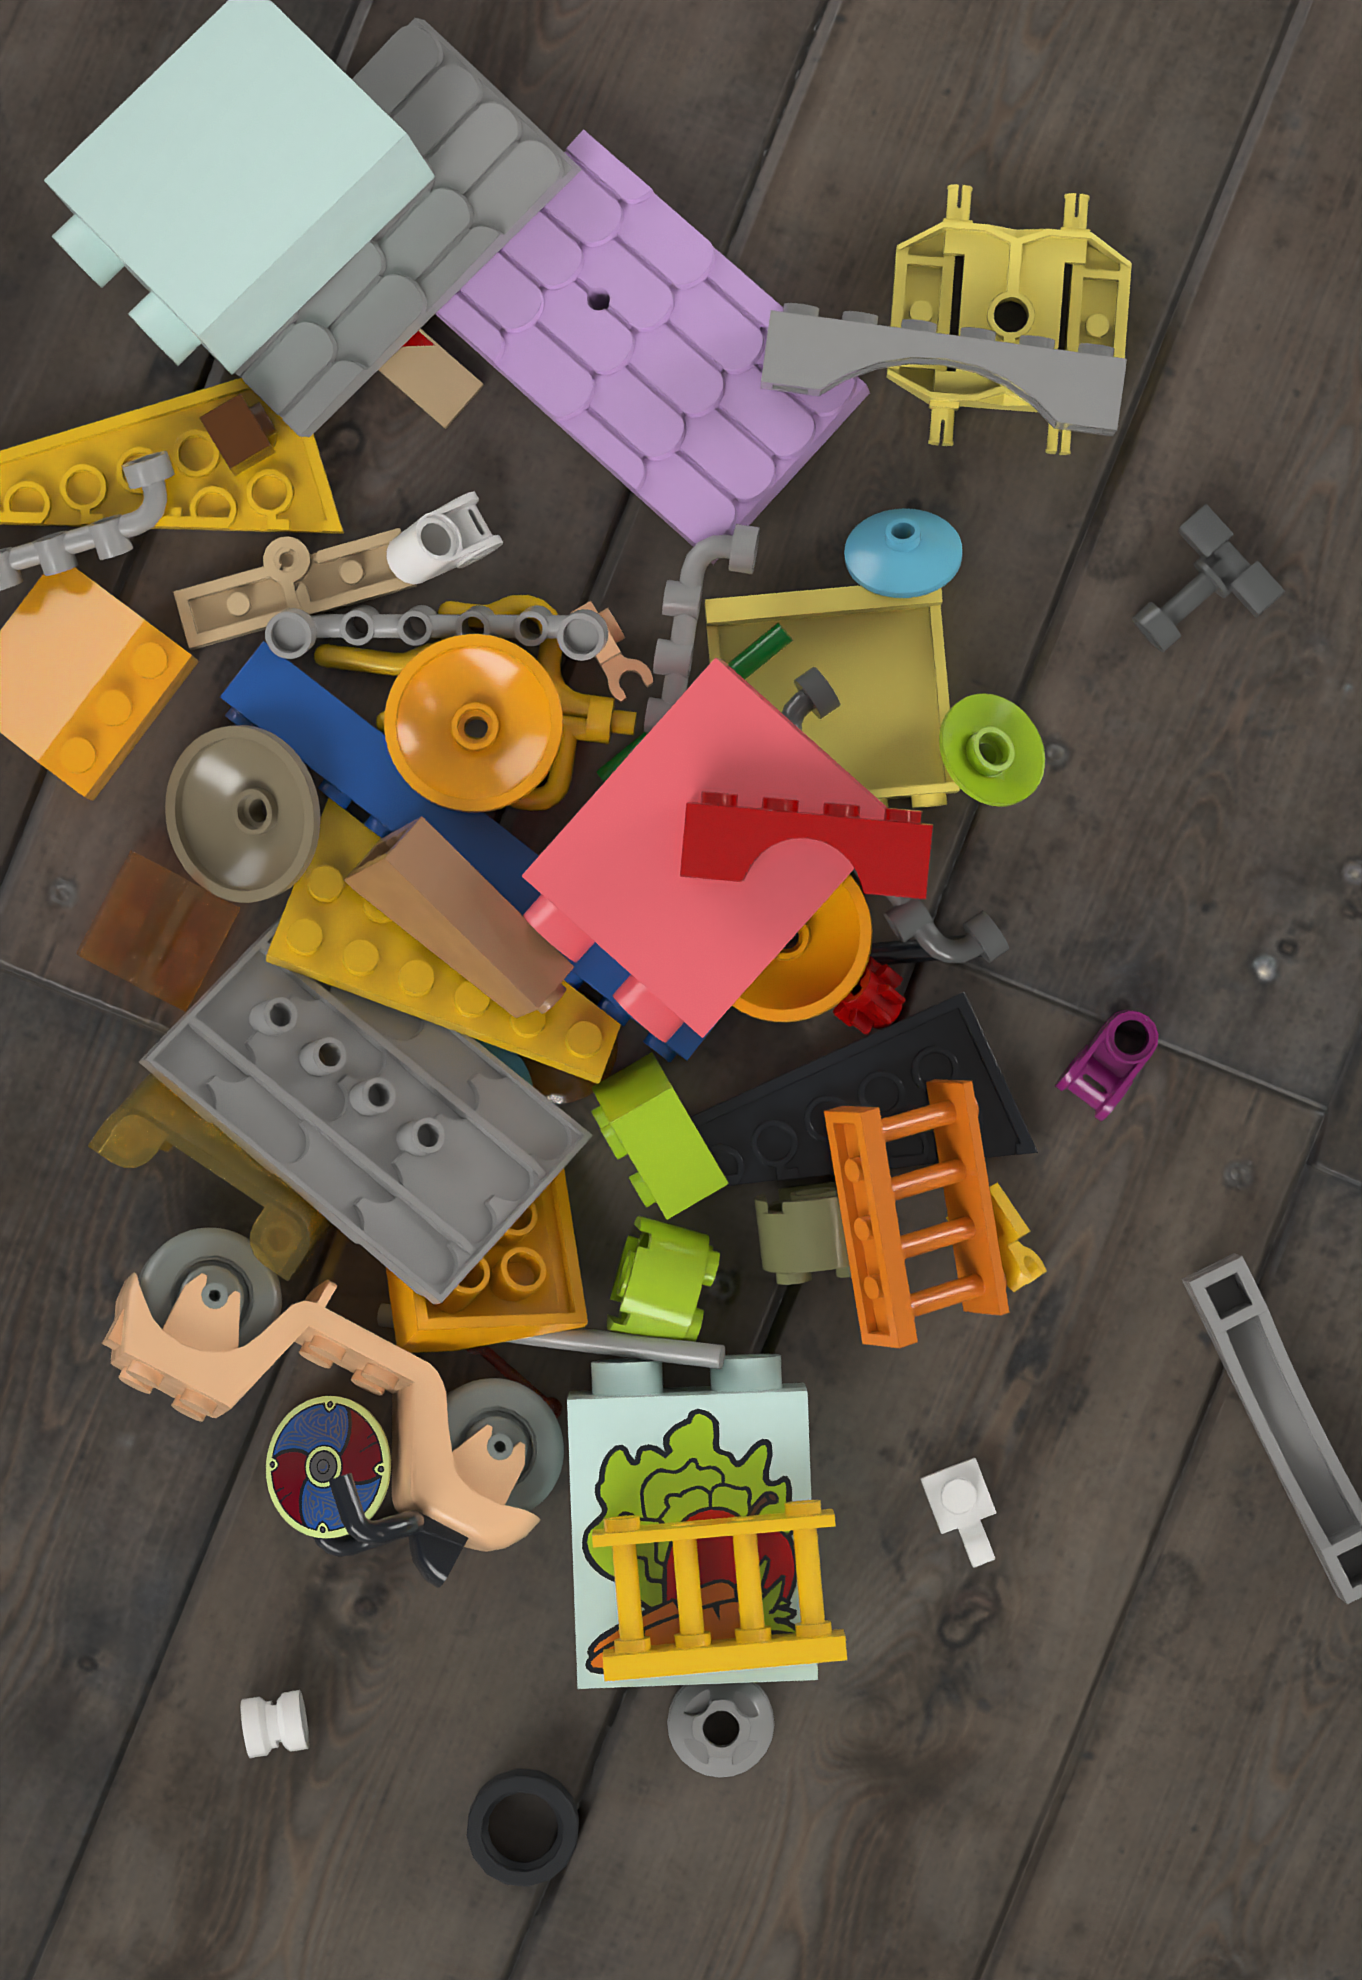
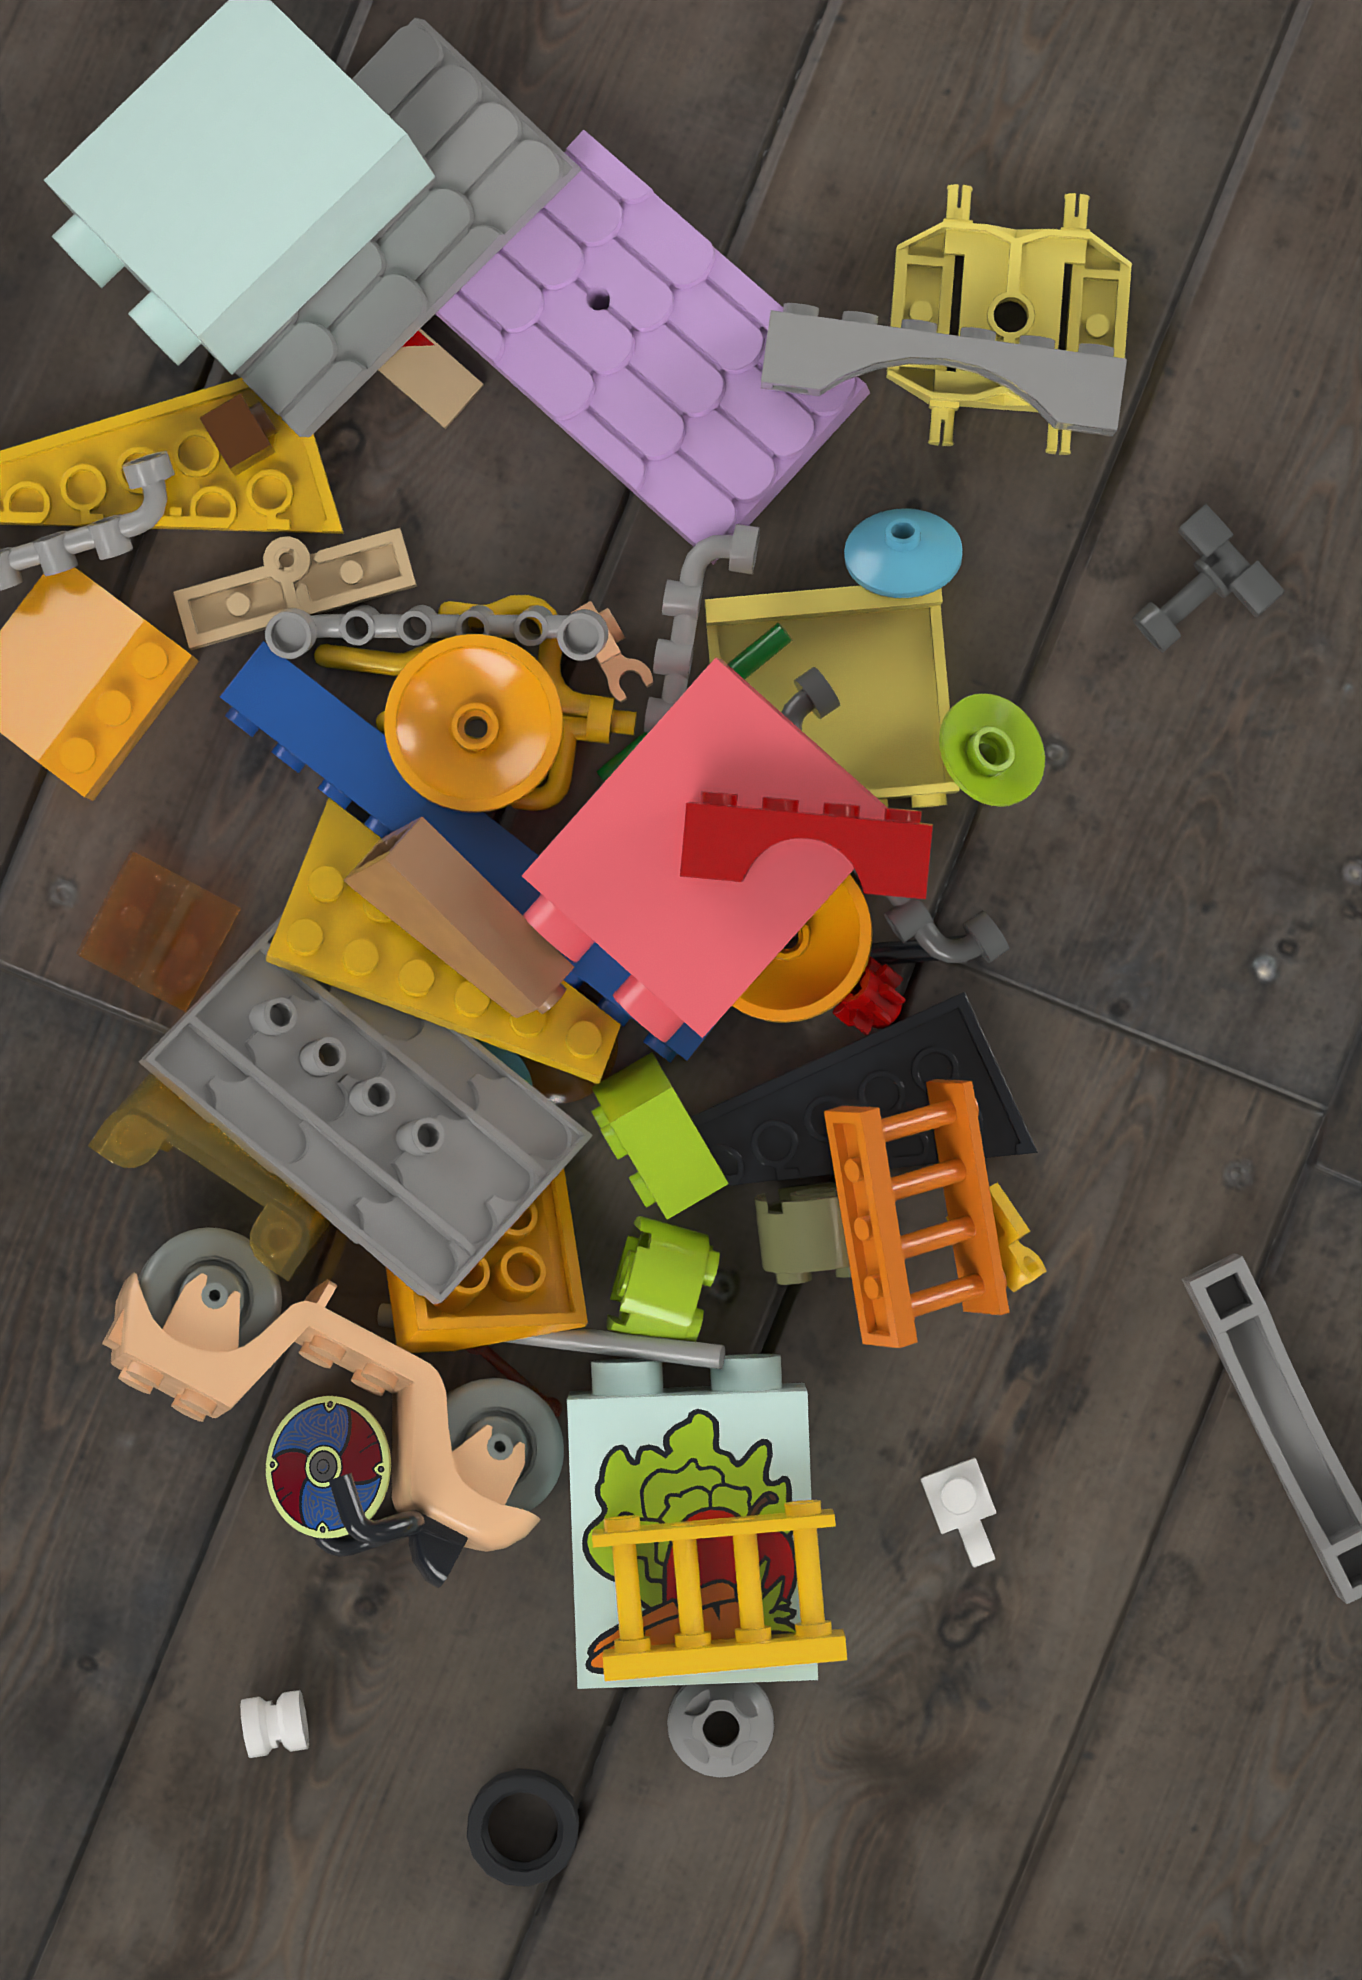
dark tan dish [165,725,320,903] -> none
white piece [387,491,503,585] -> none
magenta piece [1055,1010,1159,1122] -> none

